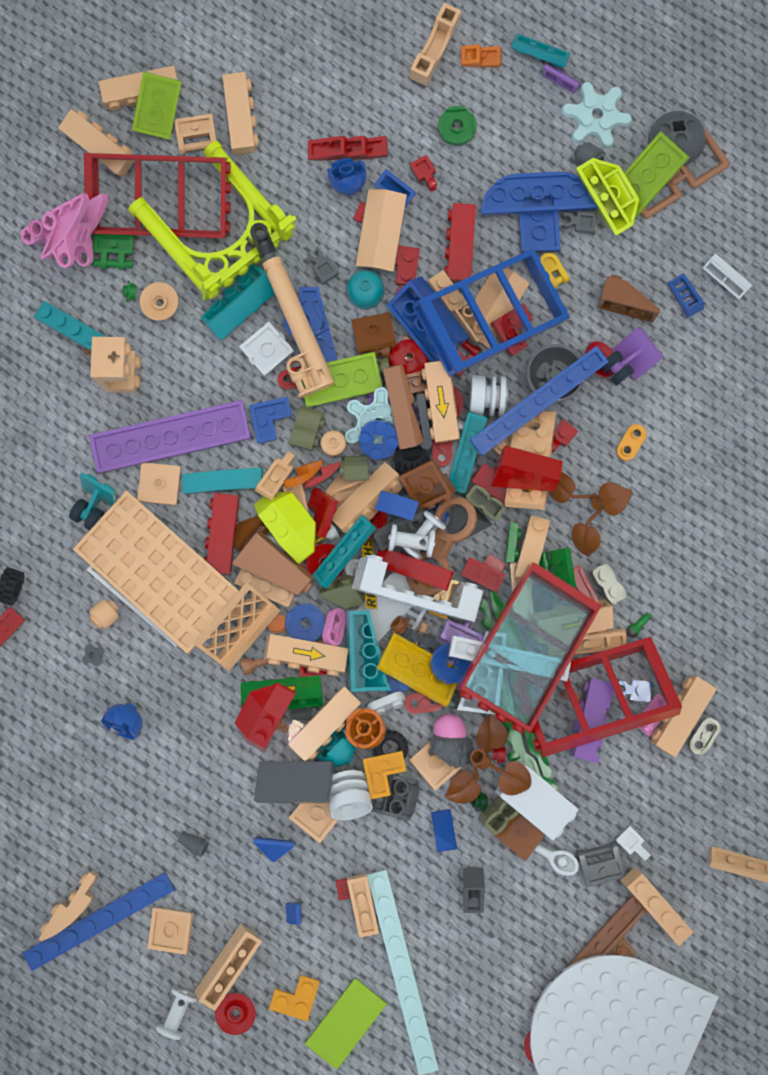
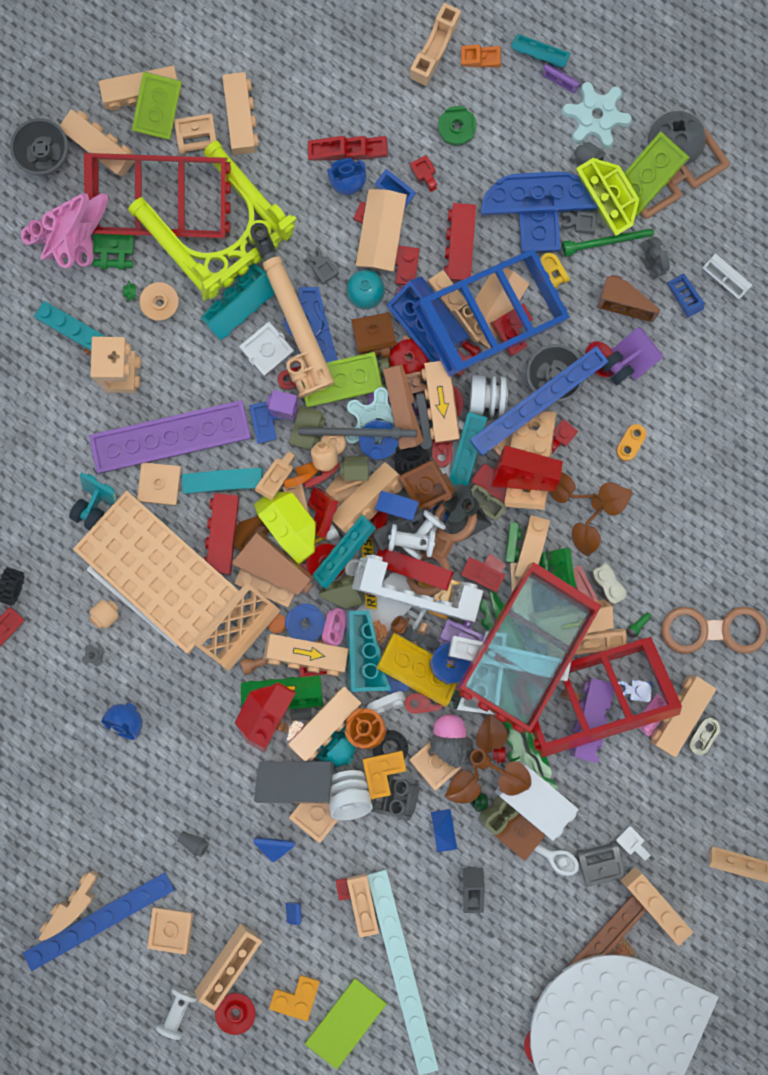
none -> dark grey piece [10,118,68,176]
none -> medium lavender piece [266,390,299,421]
none -> dark grey bar [298,427,417,439]
none -> light nougat head [311,441,338,471]
none -> clear orange plate [372,620,388,644]
none -> pearl dark grey plate [443,484,479,523]
none -> green piece [562,229,654,257]
none -> dark grey plate [641,237,670,277]
none -> nougat bar [661,606,768,654]

